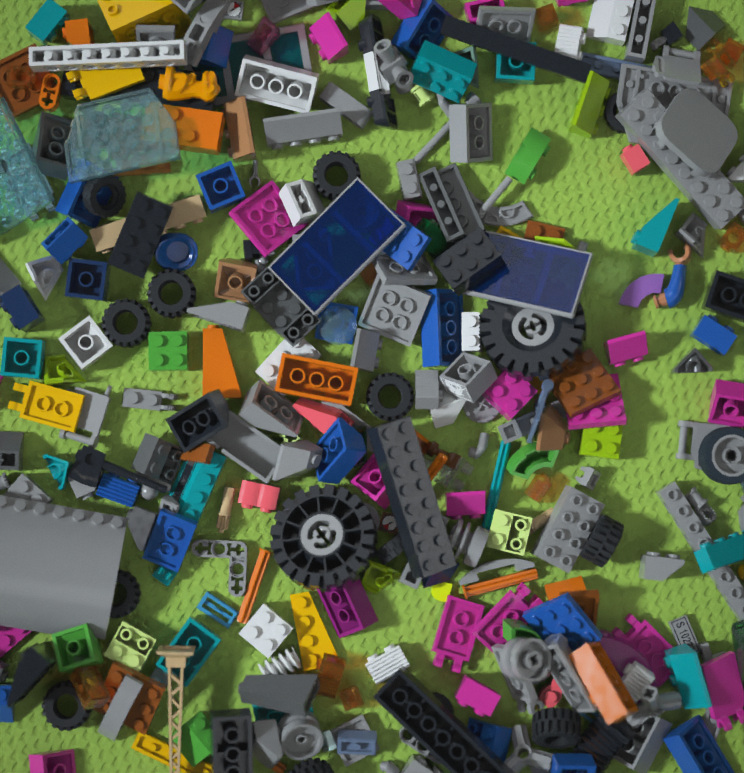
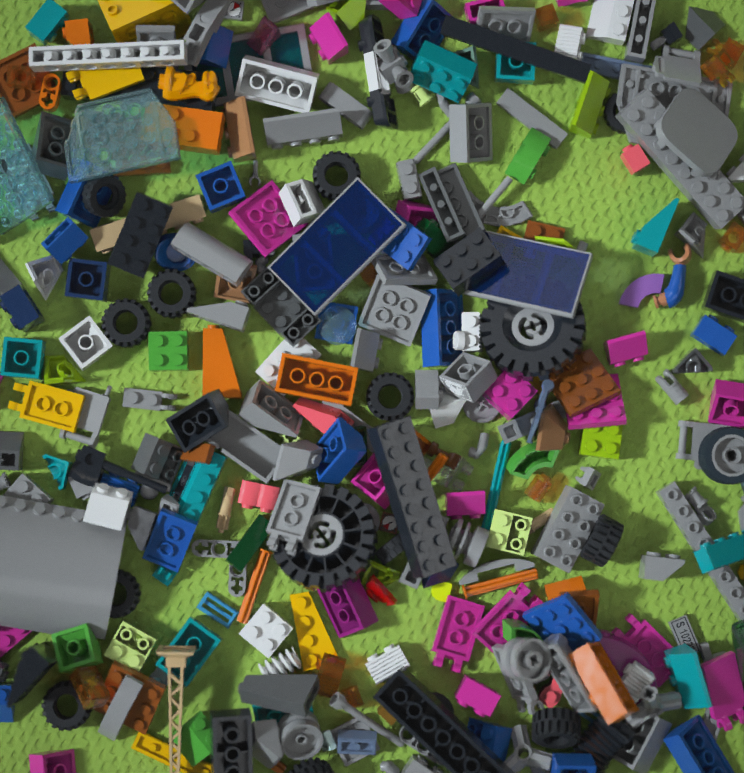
none -> white slope [83,483,133,531]
none -> light grey brick [170,222,254,287]
none -> dark green tile [225,514,269,572]
none -> light grey tile [266,479,322,556]
none -> light grey piece [329,692,405,747]
none -> red tile [366,574,397,606]
none -> pearl gold tile [377,704,397,726]
none -> white tile [452,331,465,350]
none -> light grey tile [496,88,568,149]
none -> light grey hinge [655,369,689,405]

